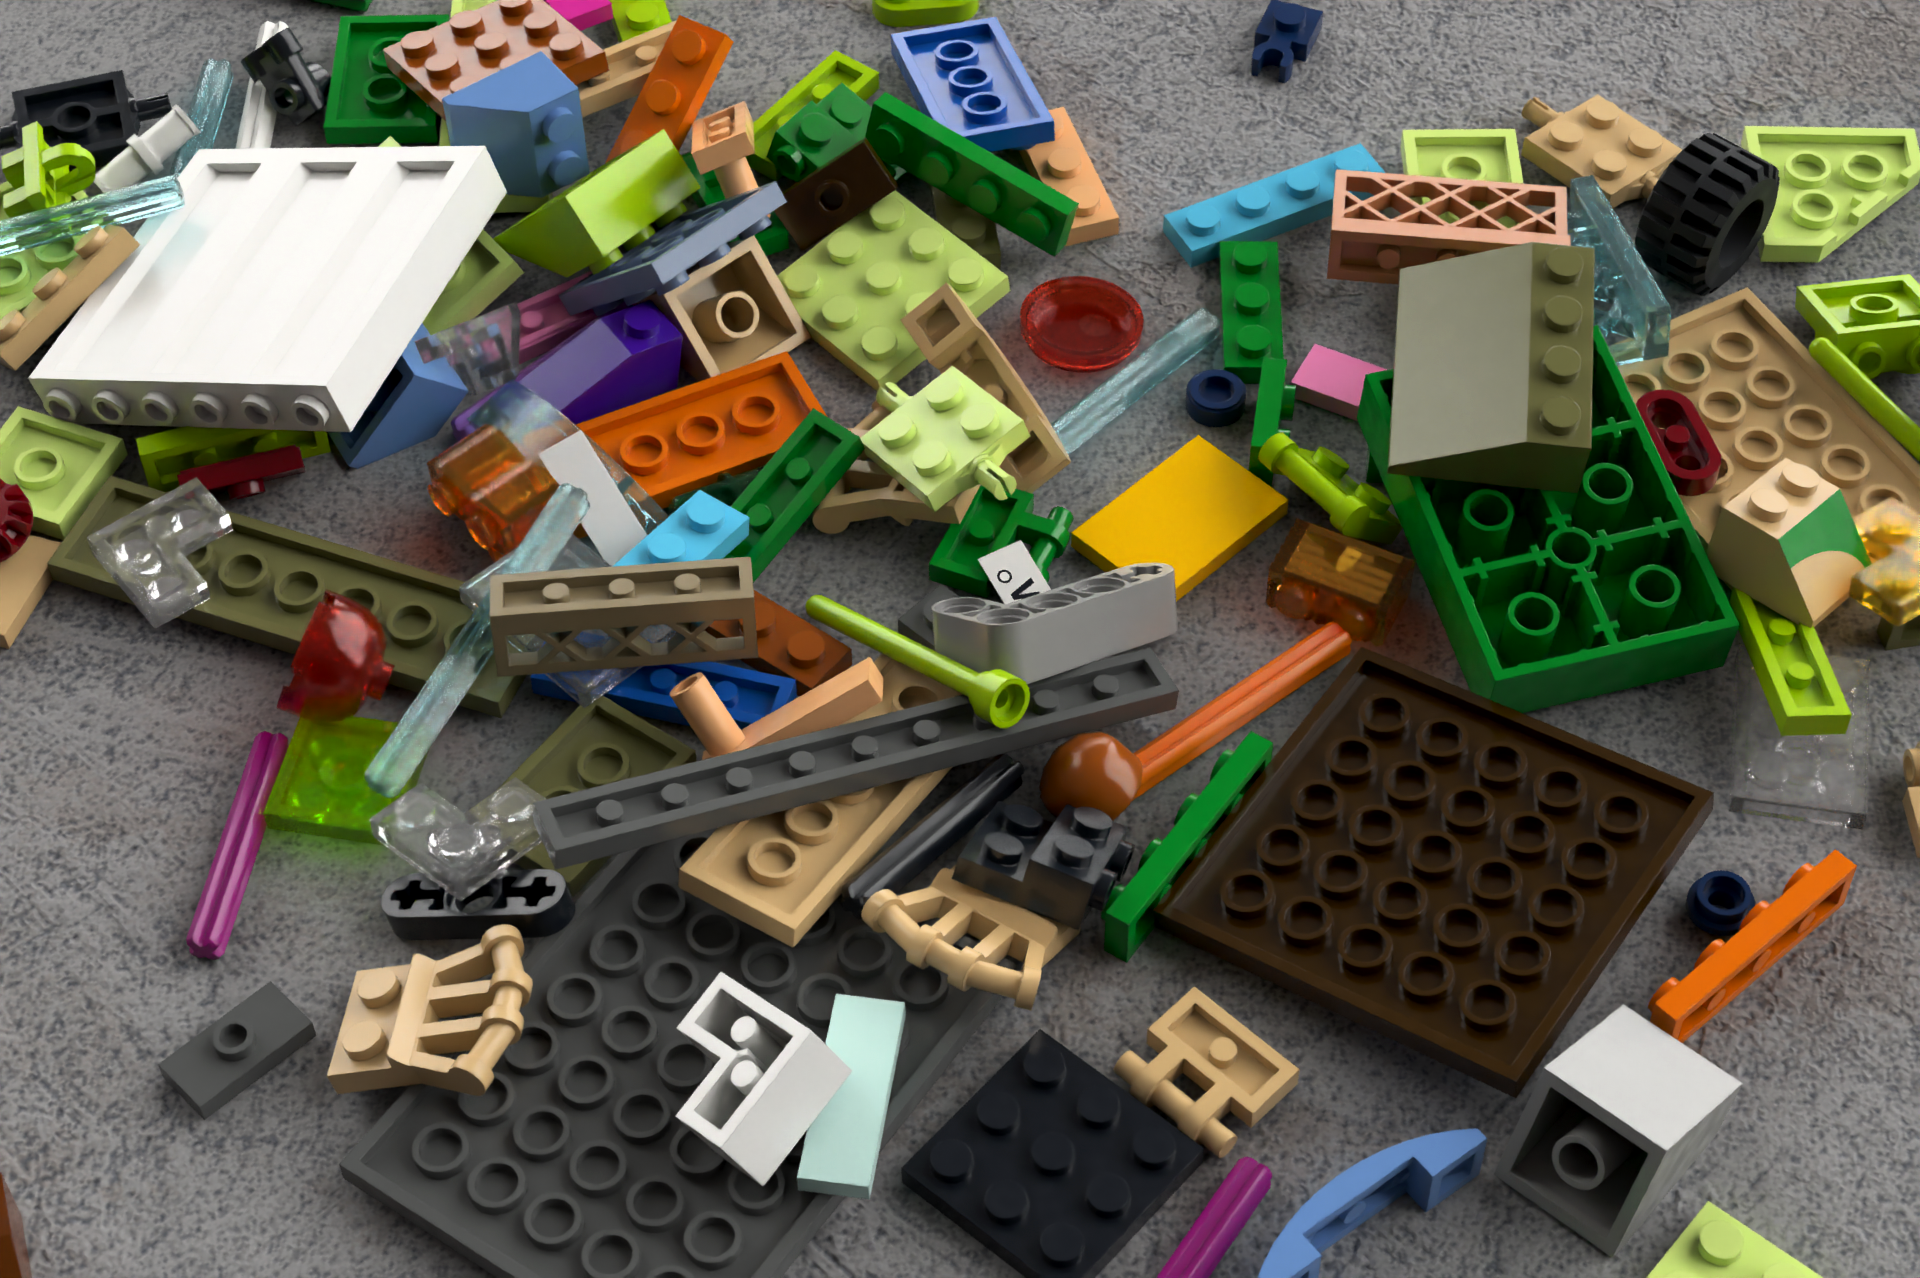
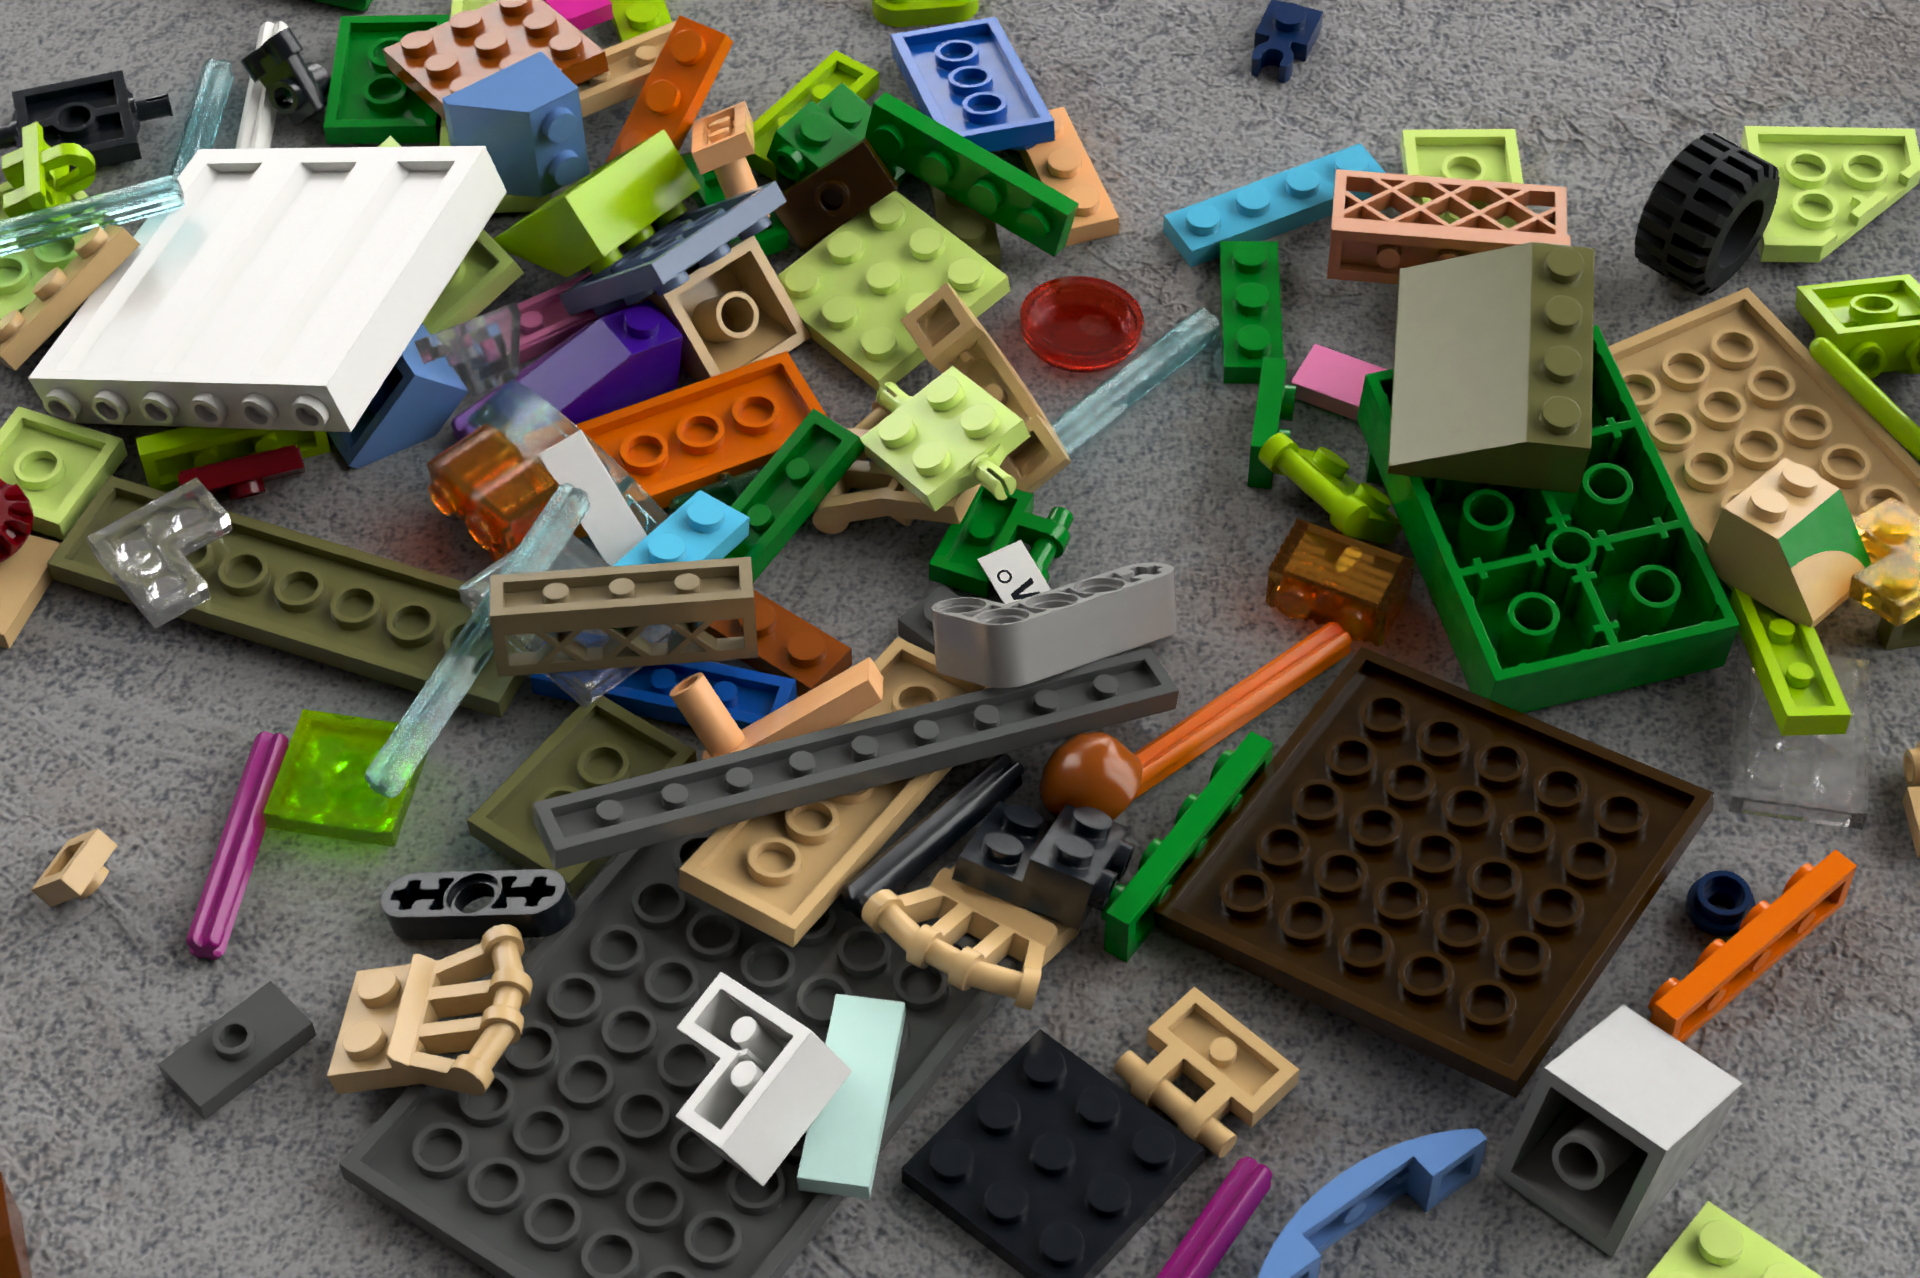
white pin [94,104,200,205] -> none
clear red cylinder [277,589,395,724] -> none
clear plate [370,777,546,901] -> none
lime piece [805,595,1030,728] -> none
yellow tile [1071,435,1289,602] -> none
dark blue tile [1186,369,1246,427] -> none
tan plate [1521,94,1682,213] -> none
clear light blue fence [1567,175,1671,366] -> none
dark red plate [1636,389,1721,496] -> none
none -> tan plate [31,828,118,907]

